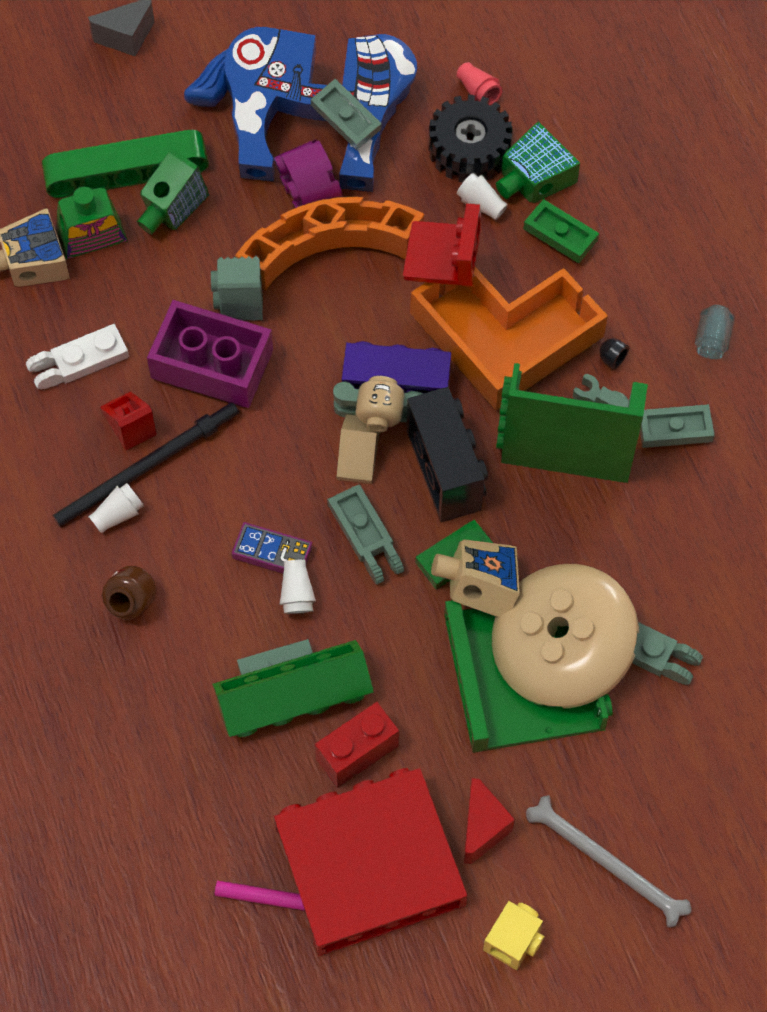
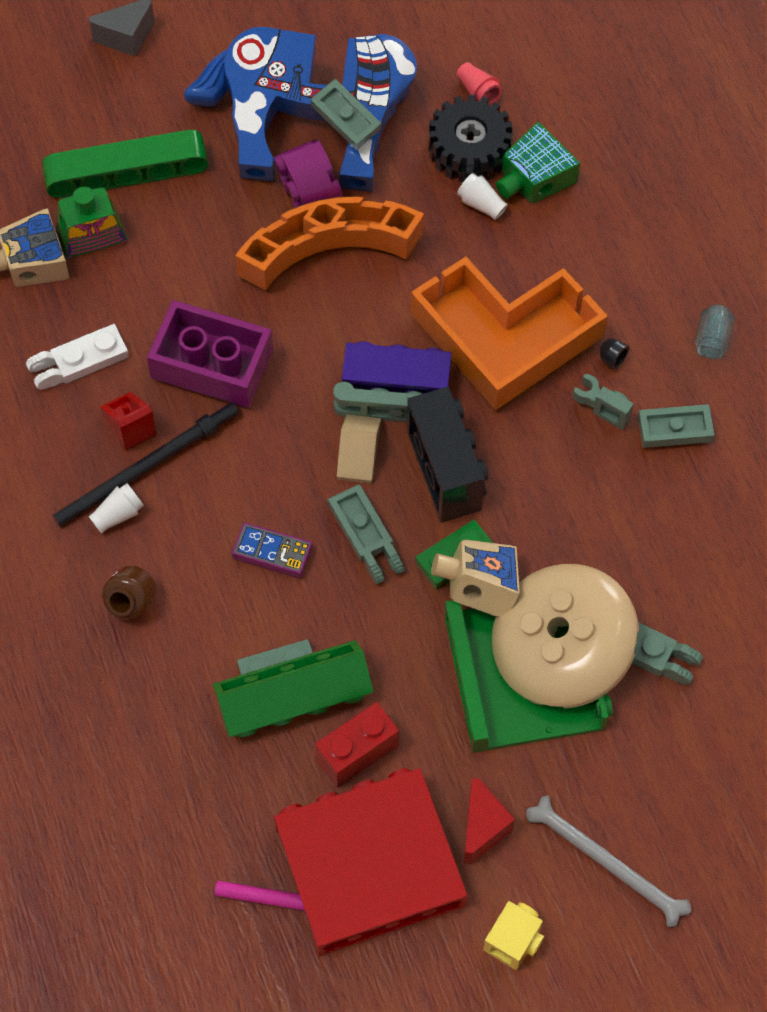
green torso [136,149,209,235] -> none
sand green brick [211,256,263,320] -> none
white cone [279,560,316,614] -> none
tan head [355,376,405,432] -> none
red bracket [403,203,481,286] -> none
green panel [496,363,648,483] -> none
green plate [523,199,599,263] -> none

